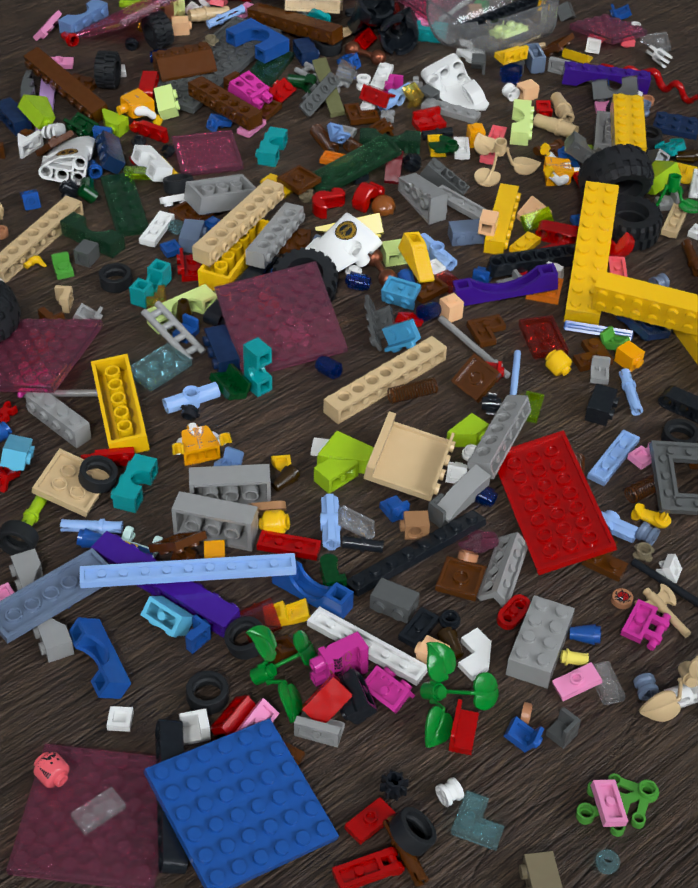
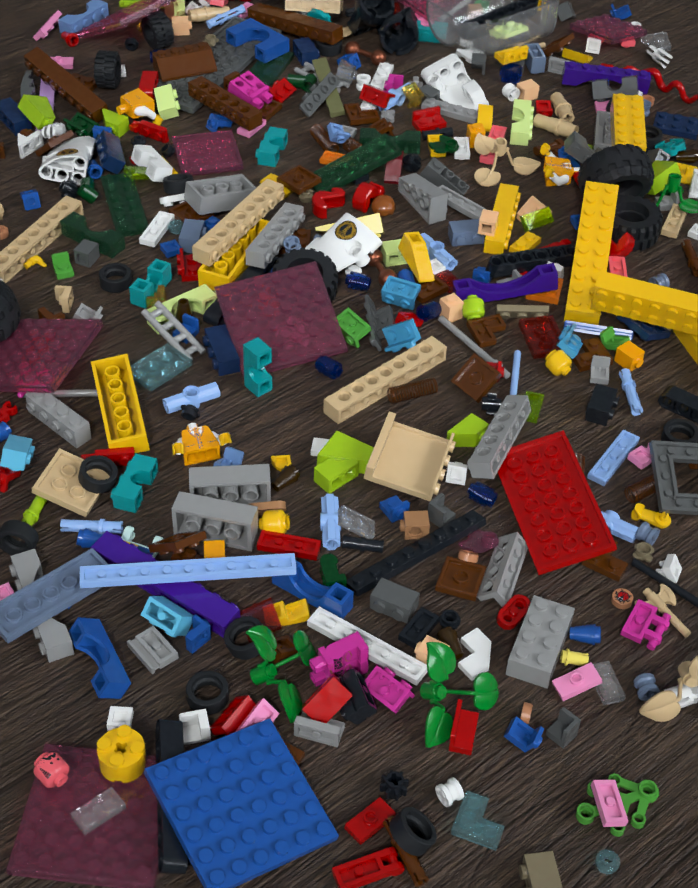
dark green bracket [209,363,251,400] -> none
red panel [352,27,377,50] -> none
light grey slope [437,464,491,523] -> none
white plate [462,444,477,461] -> none
red beam [535,220,579,244] -> none
none -> yellow brick [97,725,147,783]
none -> light grey plate [127,626,179,674]
none -> sand blue wheel [283,235,302,253]
none -> bright green bracket [332,307,371,349]
none -> lime head [462,295,485,320]
none -> yellow slope [476,104,493,132]
none -> dark tan plate [495,304,549,320]
none -> dark azure bracket [557,323,583,359]

